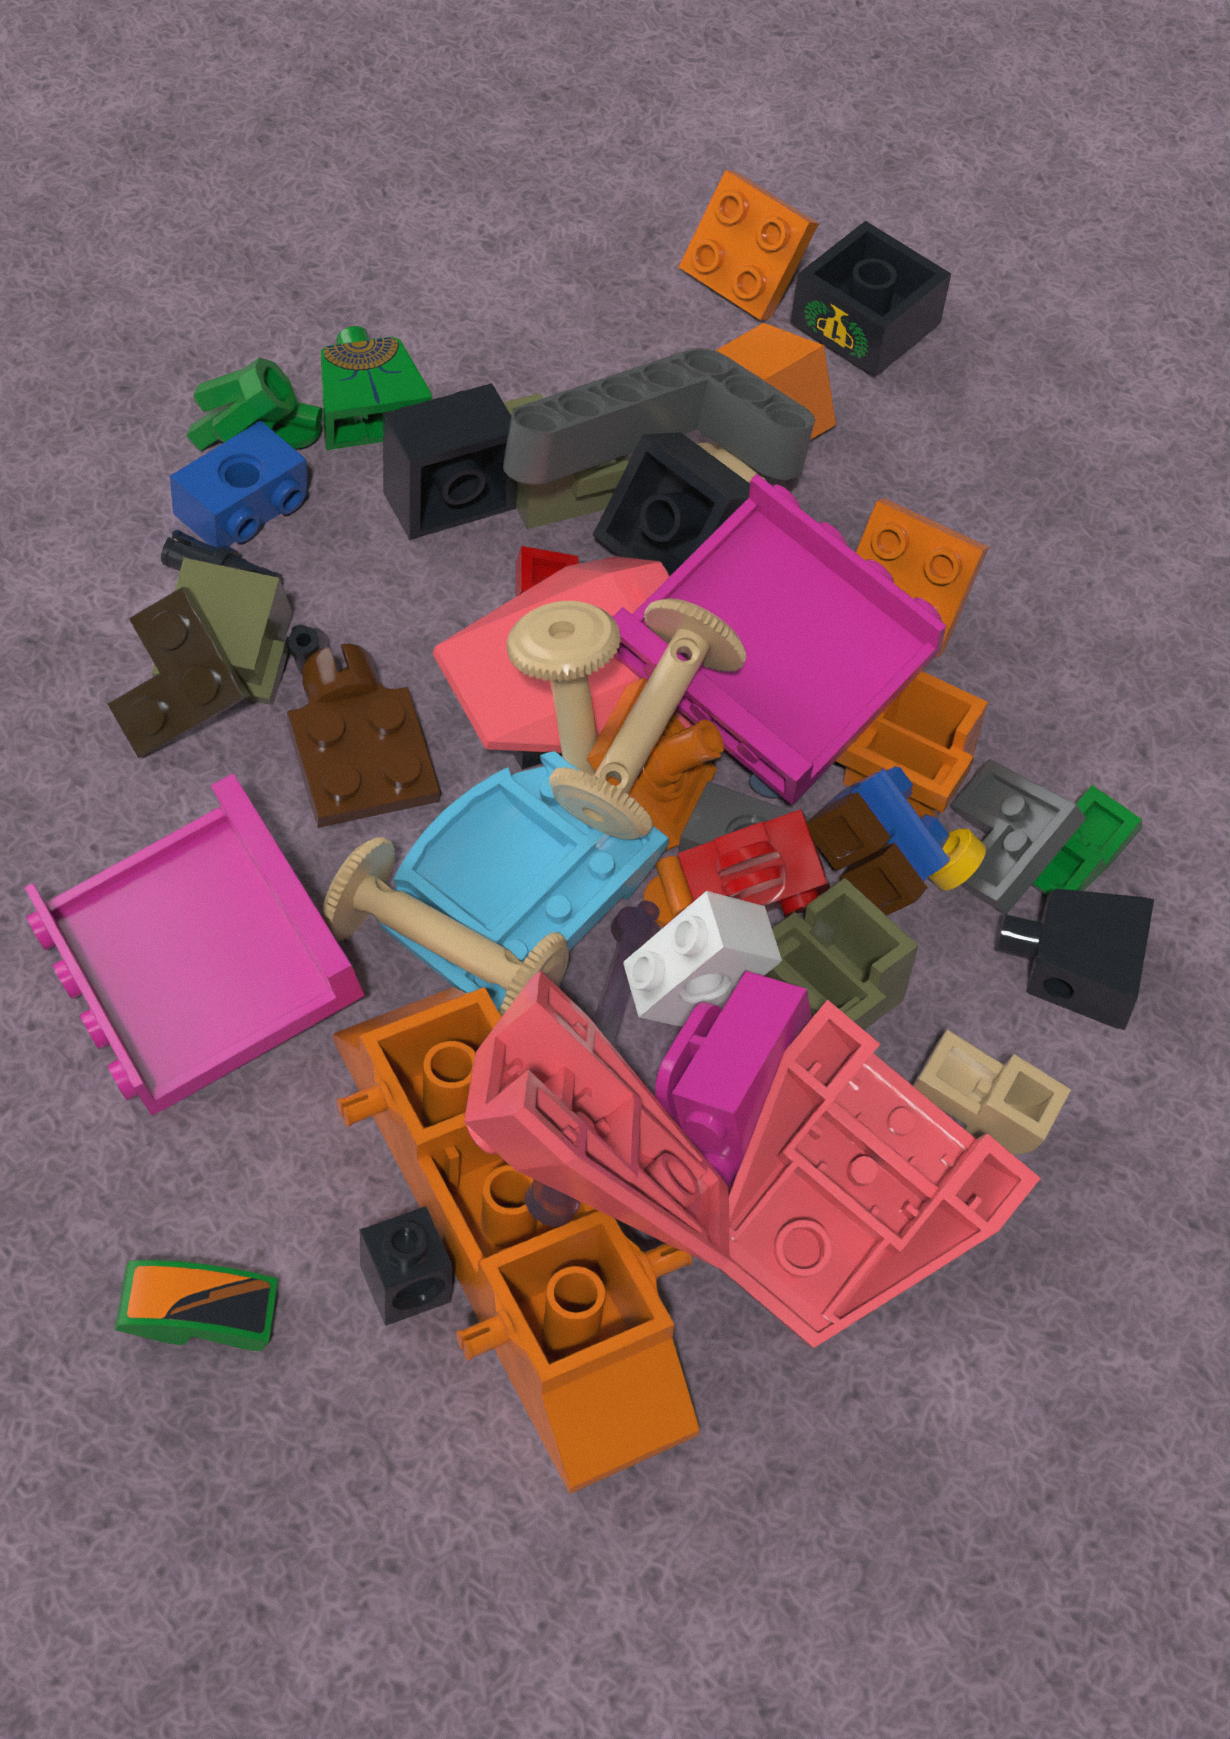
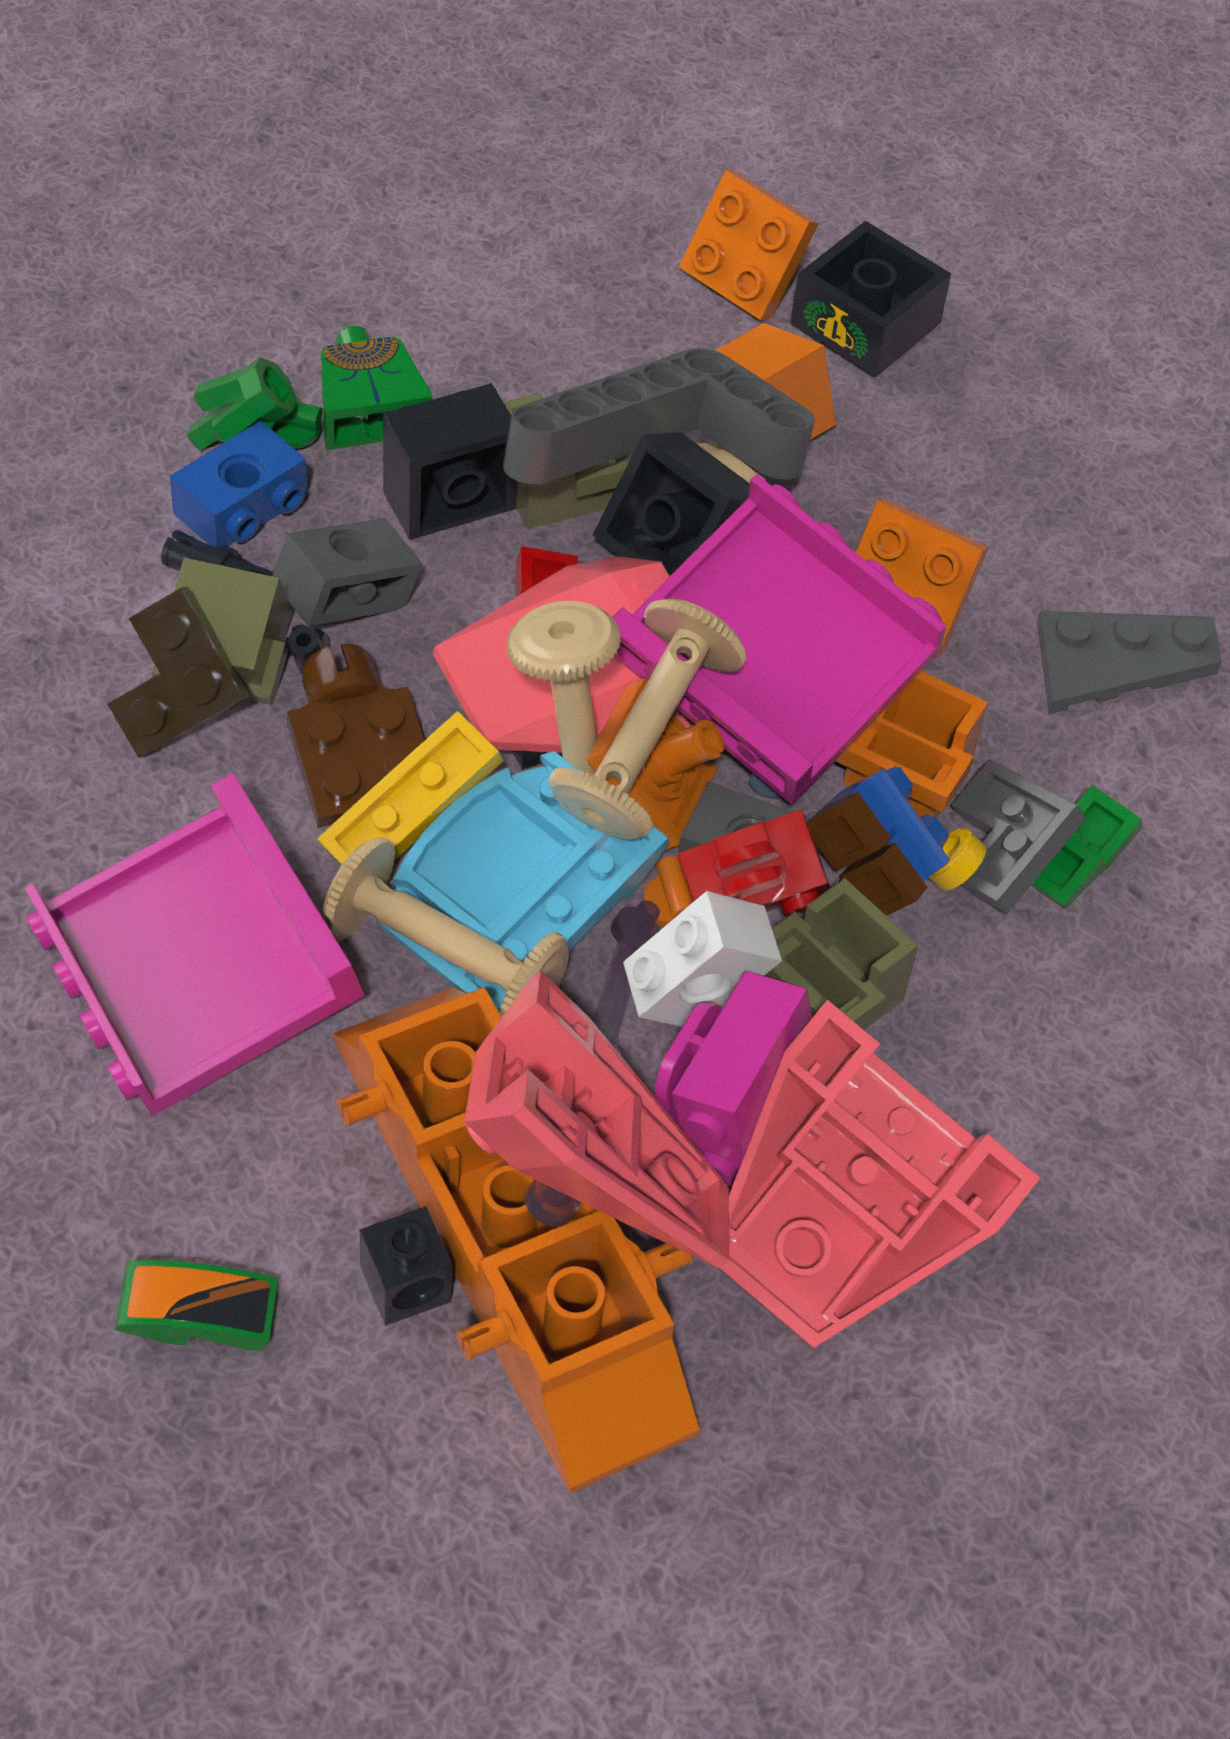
tan brick [913,1030,1071,1155] -> none
black torso [996,889,1154,1030] -> none
none -> dark grey brick [273,518,423,626]
none -> yellow plate [317,711,504,866]
none -> dark grey wing [1037,611,1222,714]

